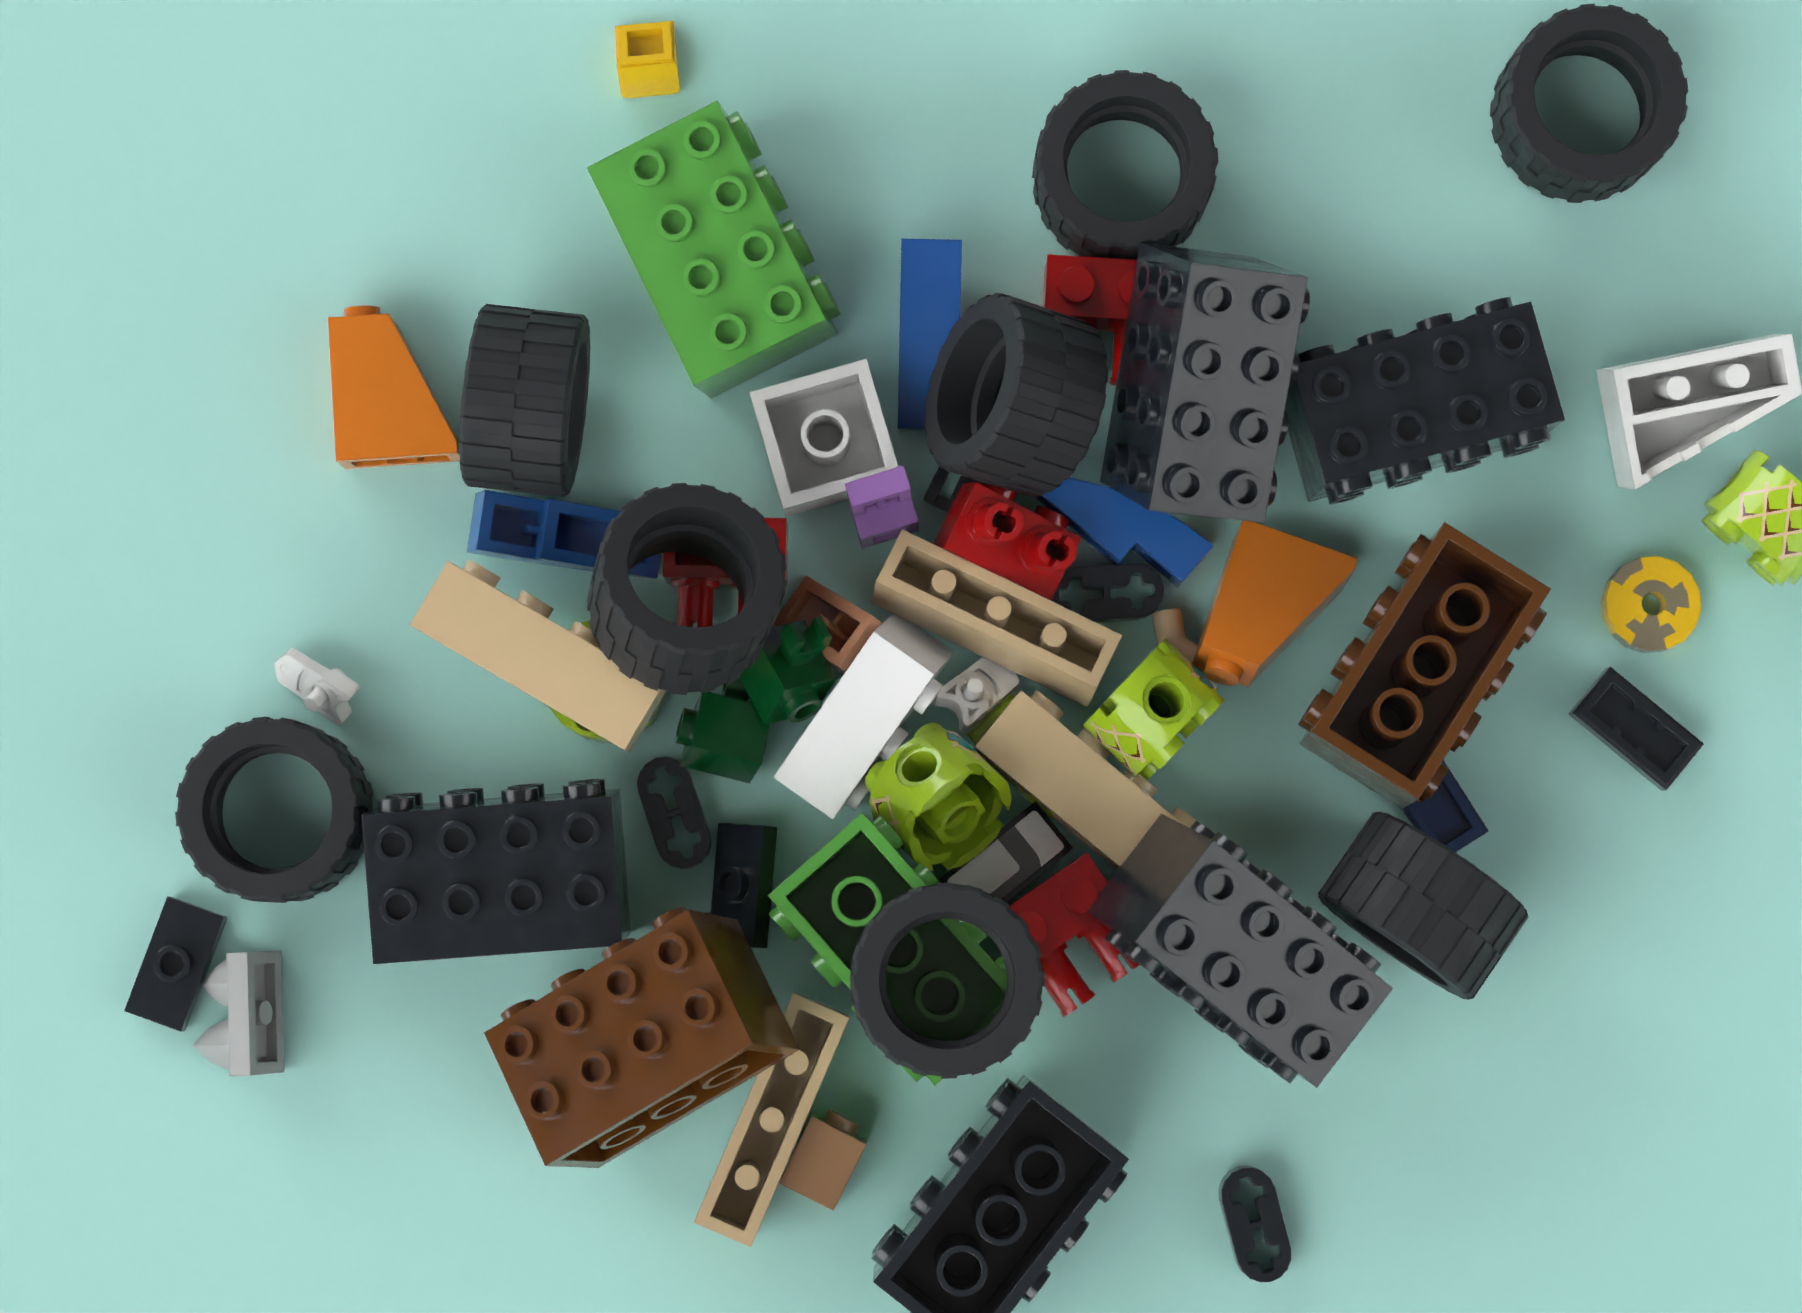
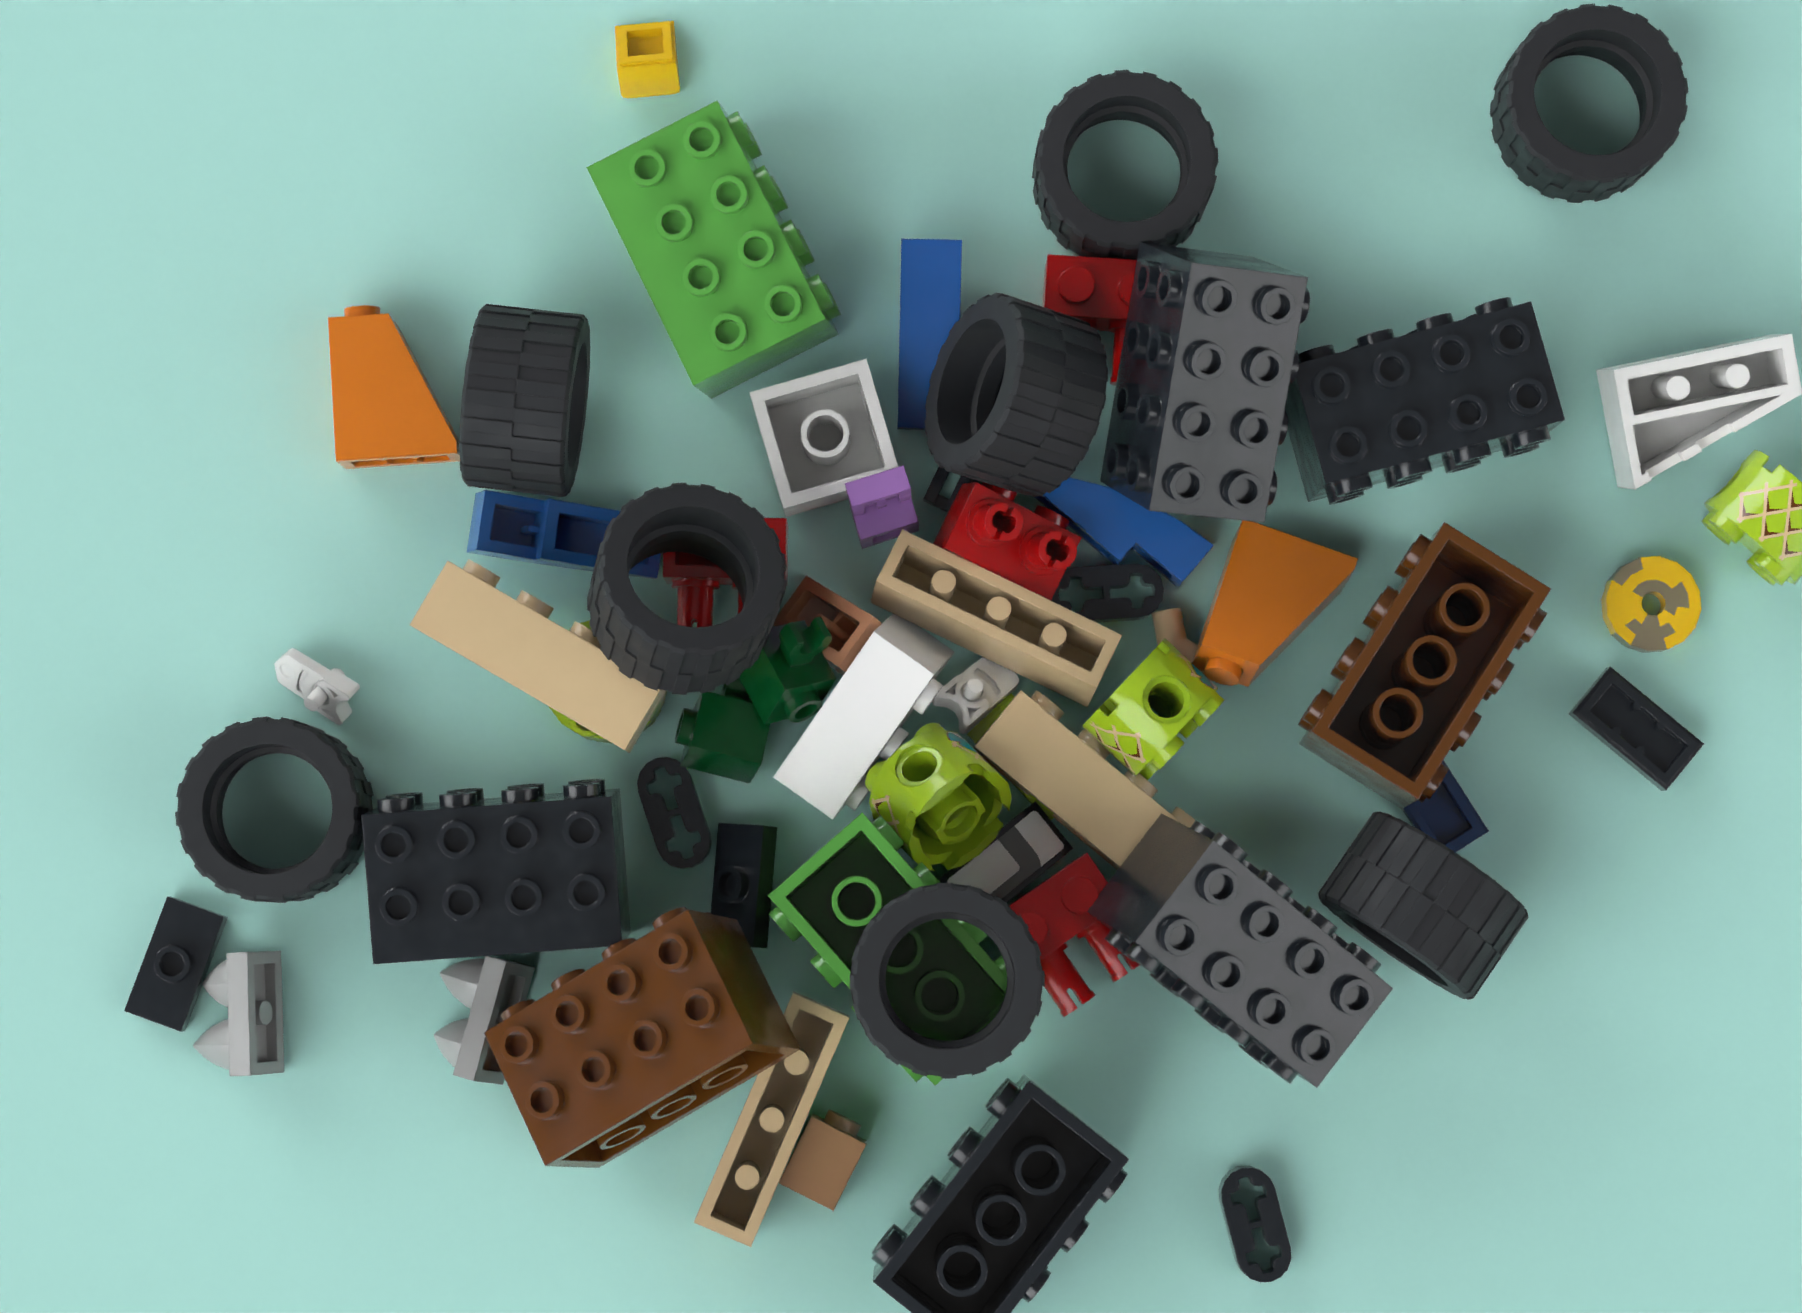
none -> light grey tile [434,956,535,1085]

